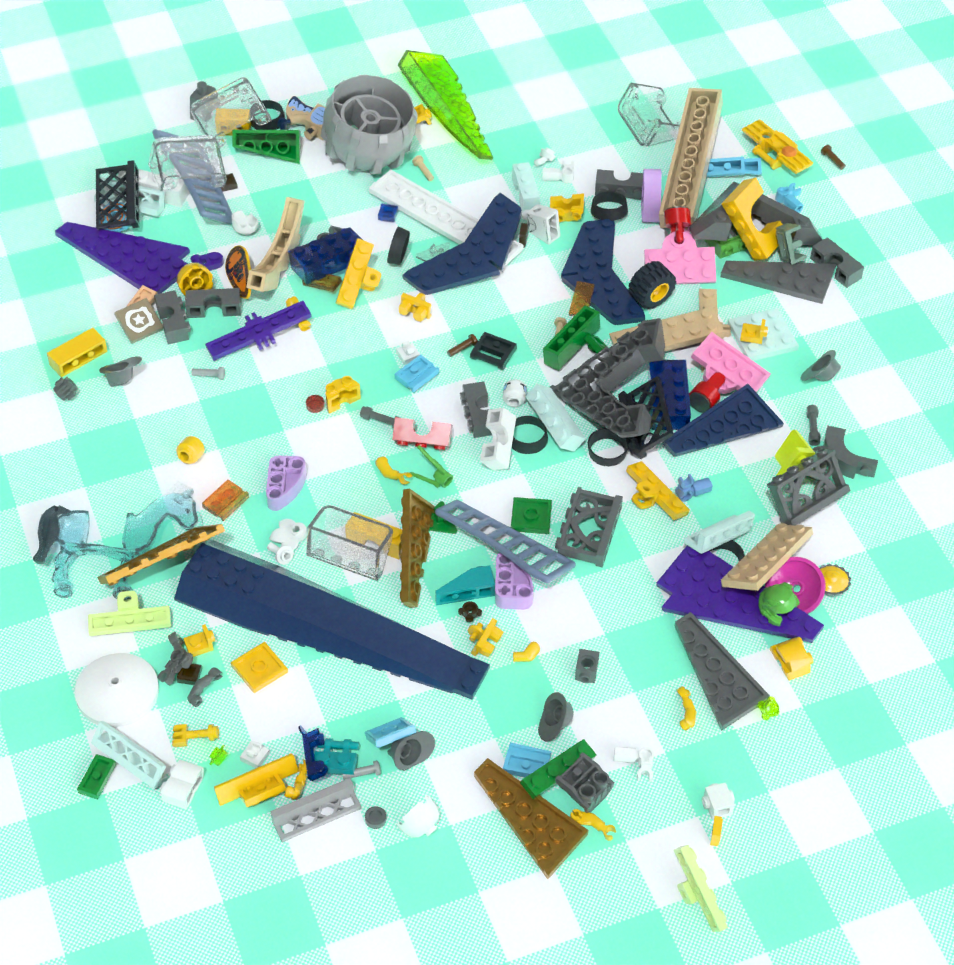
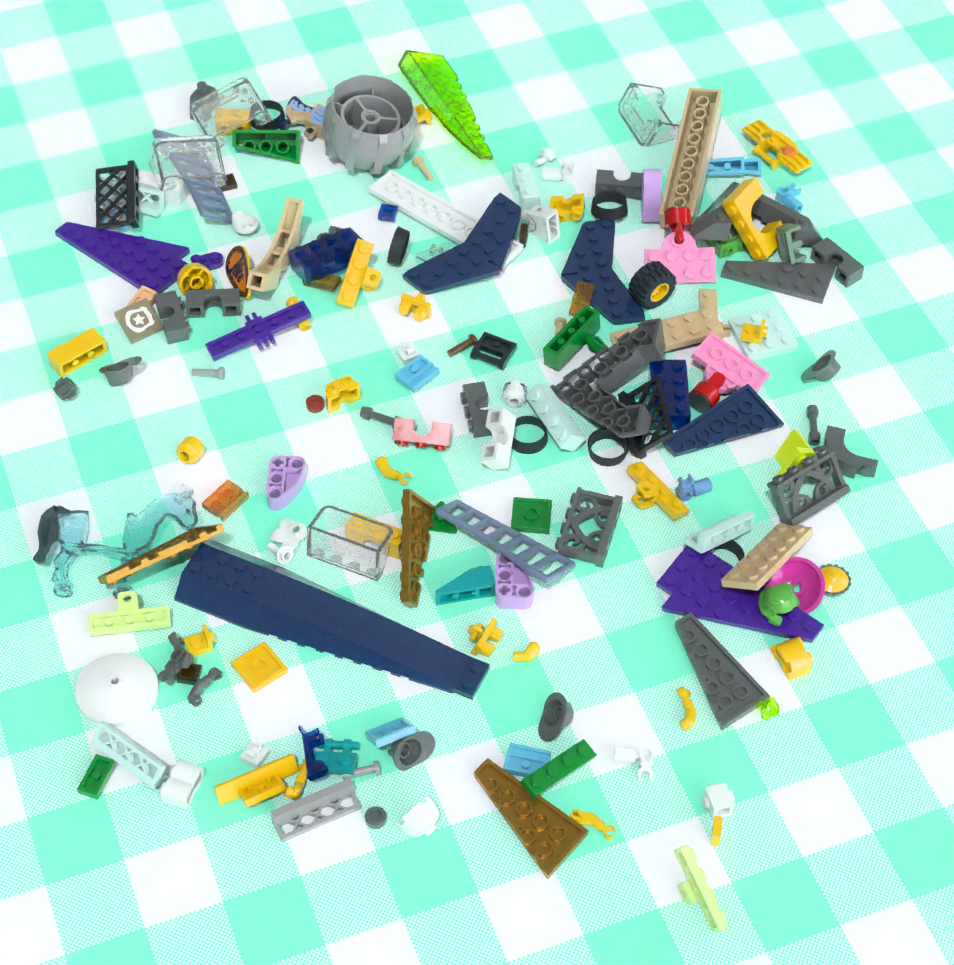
yellow hinge [172,724,219,747] -> none
clear neon green plate [209,744,228,766] -> none
bright green plant [410,445,453,488] -> none
dark brown plate [458,601,482,622] -> none
dark grey slope [555,752,615,813] -> none
dark grey brick [575,649,600,683] -> none
reddish brown piece [821,144,846,170] -> none

